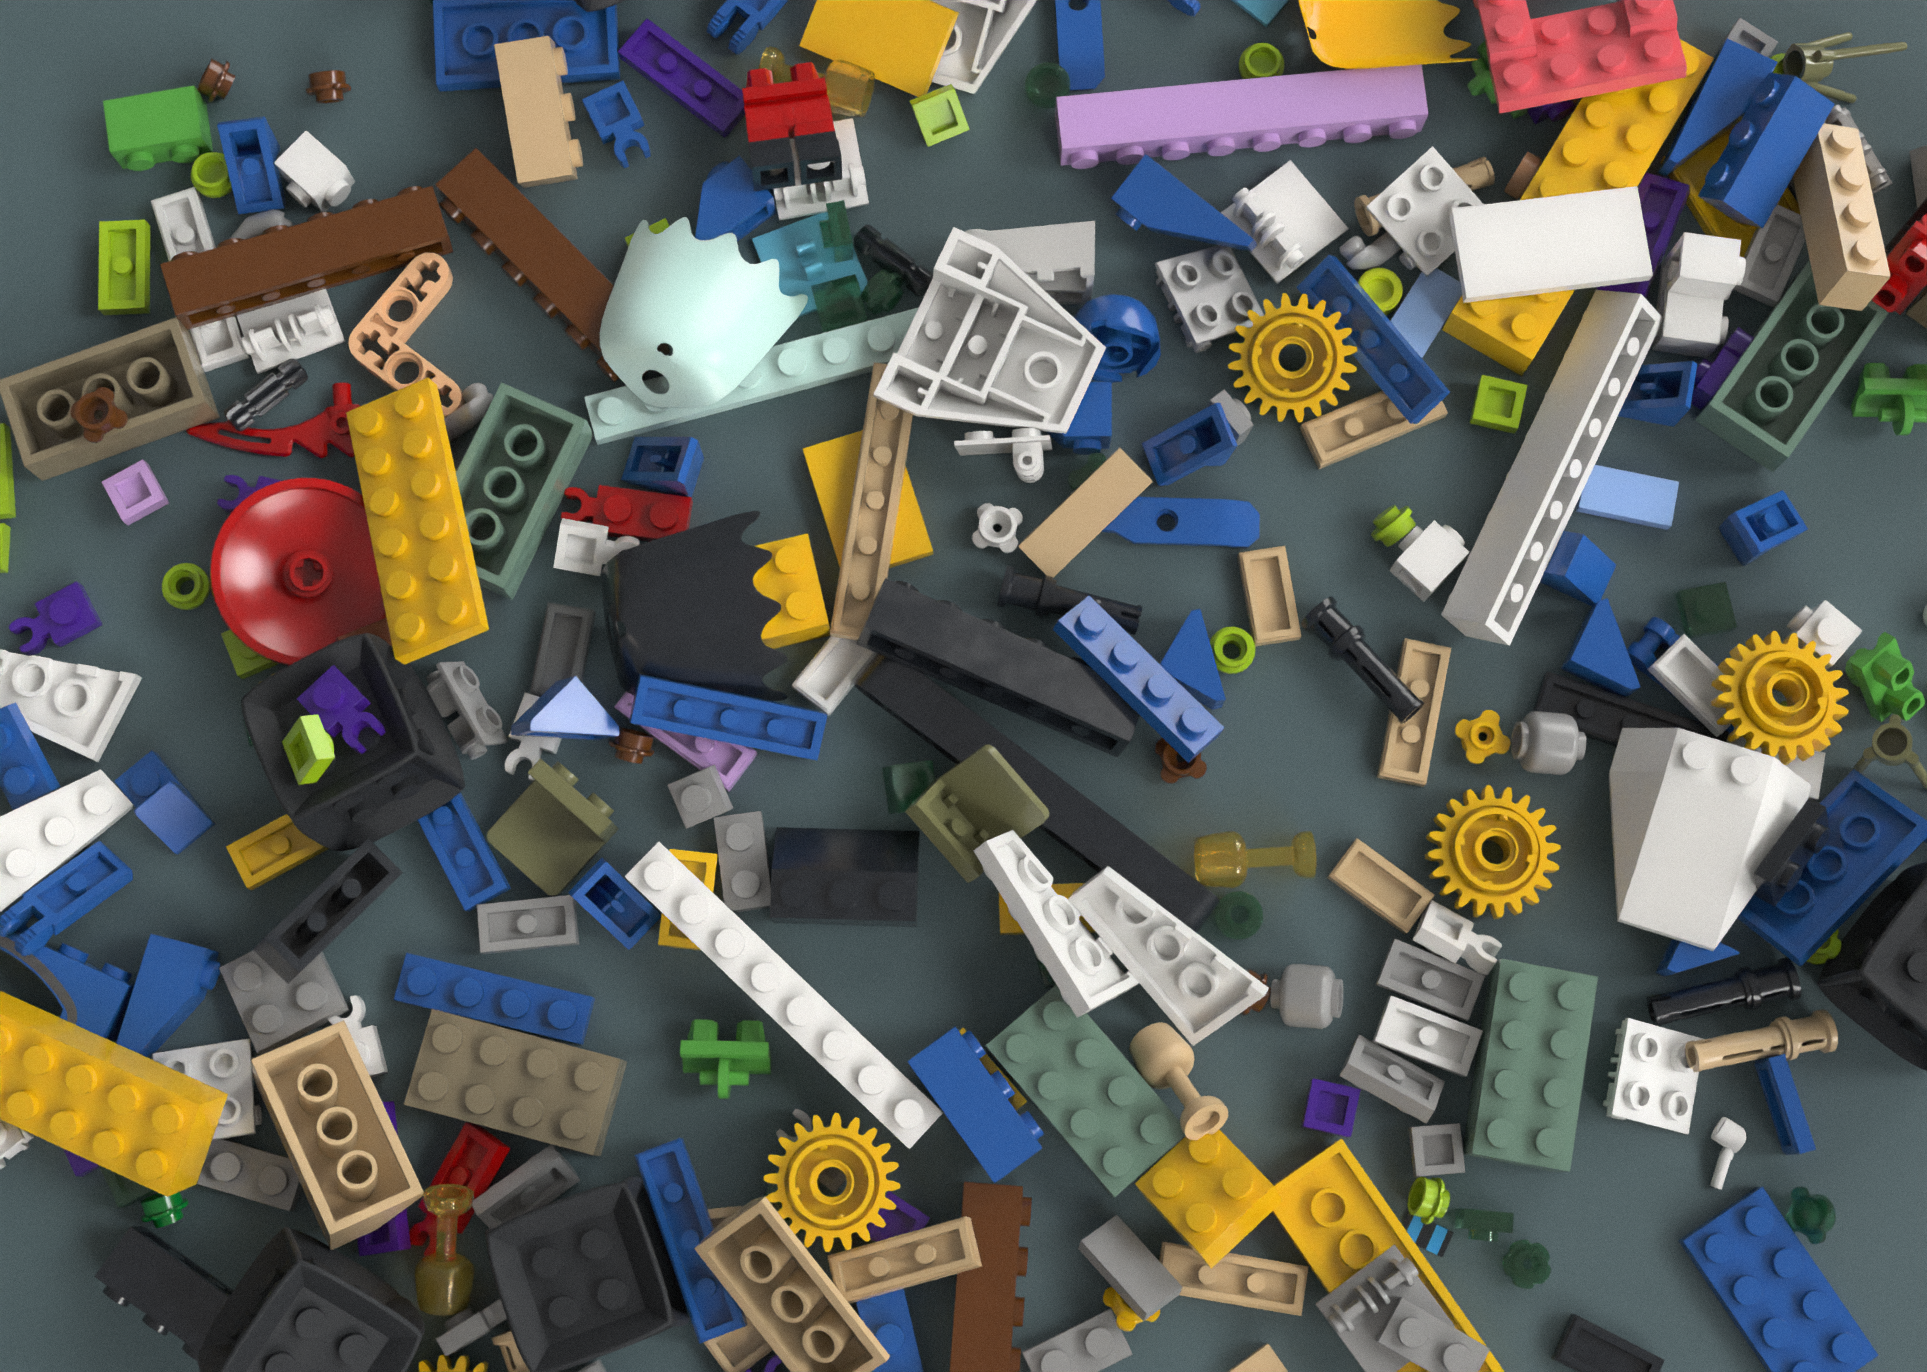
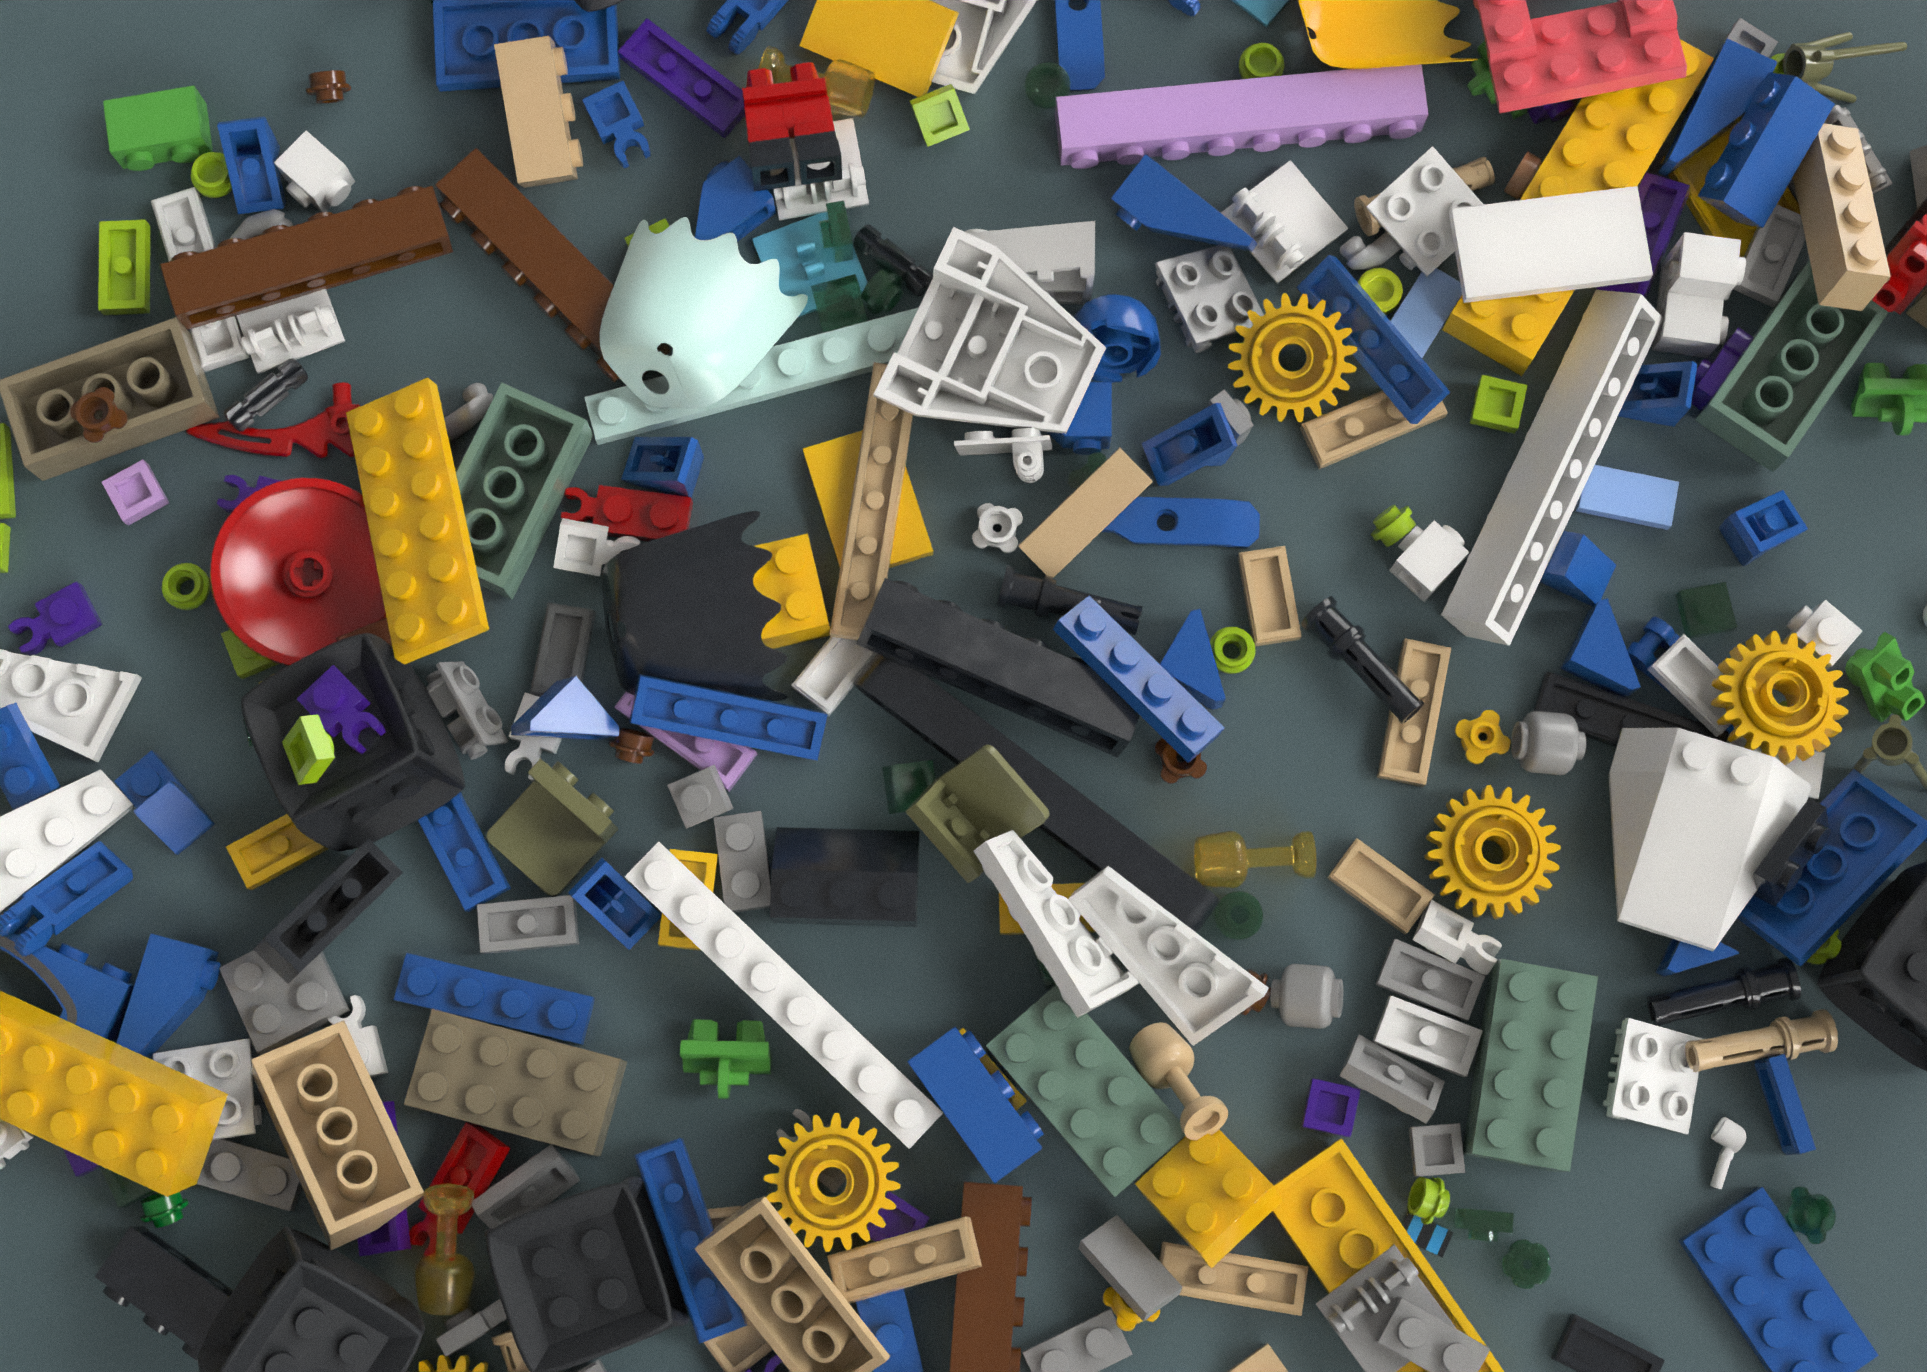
reddish brown plate [197,58,235,103] -> none
light nougat beam [348,252,465,418] -> none

